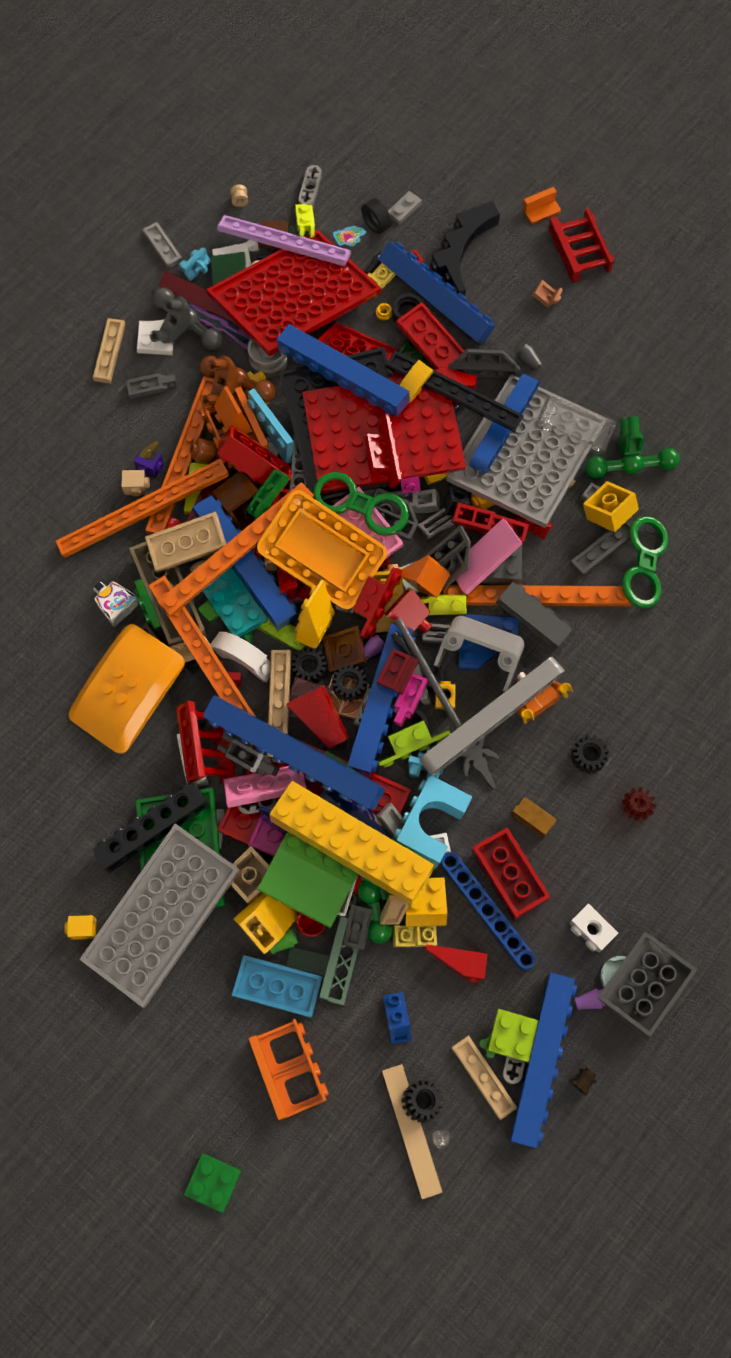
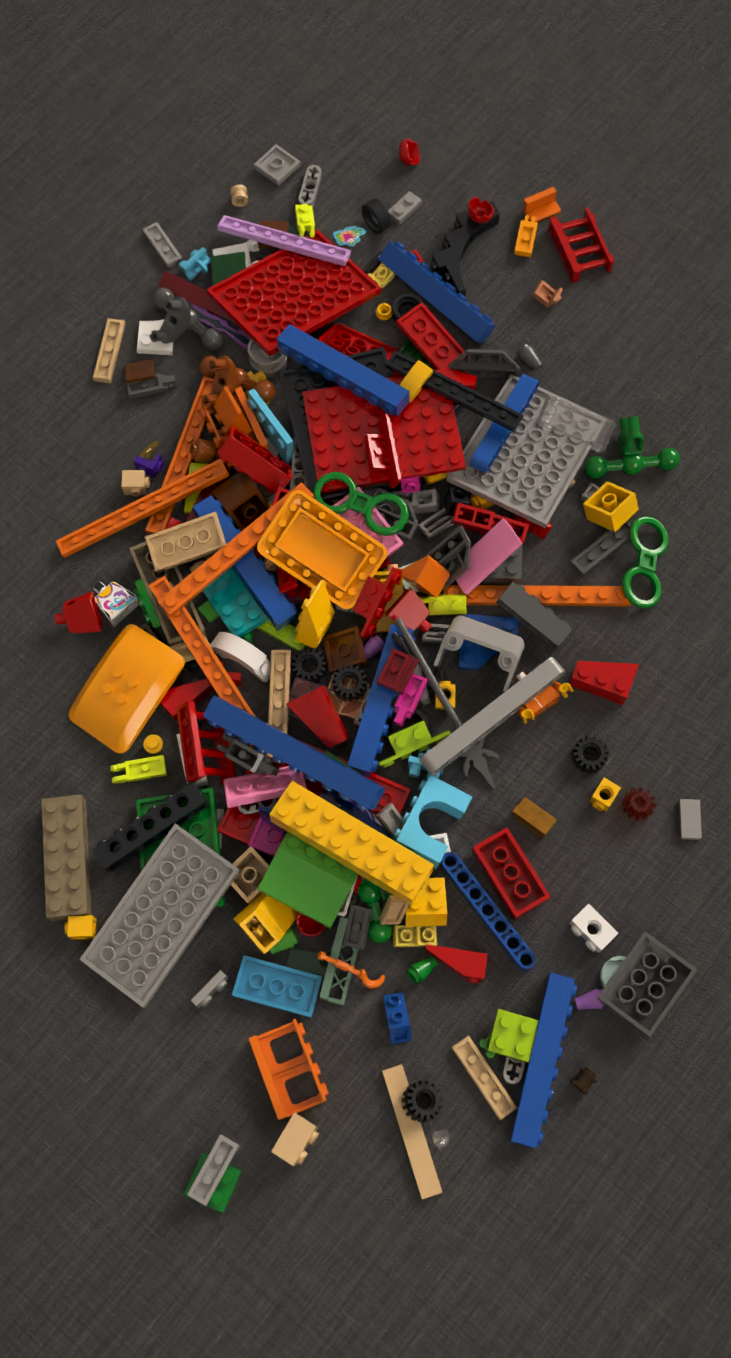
green hinge [247,469,290,519] -> none
none -> dark tan brick [42,795,92,922]
none -> red torso [55,592,103,633]
none -> neon yellow hinge [110,755,167,784]
none -> reddish brown piece [125,359,155,384]
none -> yellow plate [143,735,163,754]
none -> red slope [160,679,214,722]
none -> light grey plate [187,1134,240,1206]
none -> light grey plate [191,970,228,1008]
none -> light grey plate [253,144,301,186]
none -> tan brick [271,1112,319,1166]
none -> orange piece [317,951,385,989]
none -> red hair [398,139,420,166]
none -> green cone [407,955,438,984]
none -> red hair [468,197,494,223]
none -> light orange hinge [514,215,538,258]
none -> red wedge [569,661,639,705]
none -> yellow brick [589,777,621,812]
none -> light grey tile [679,799,702,840]

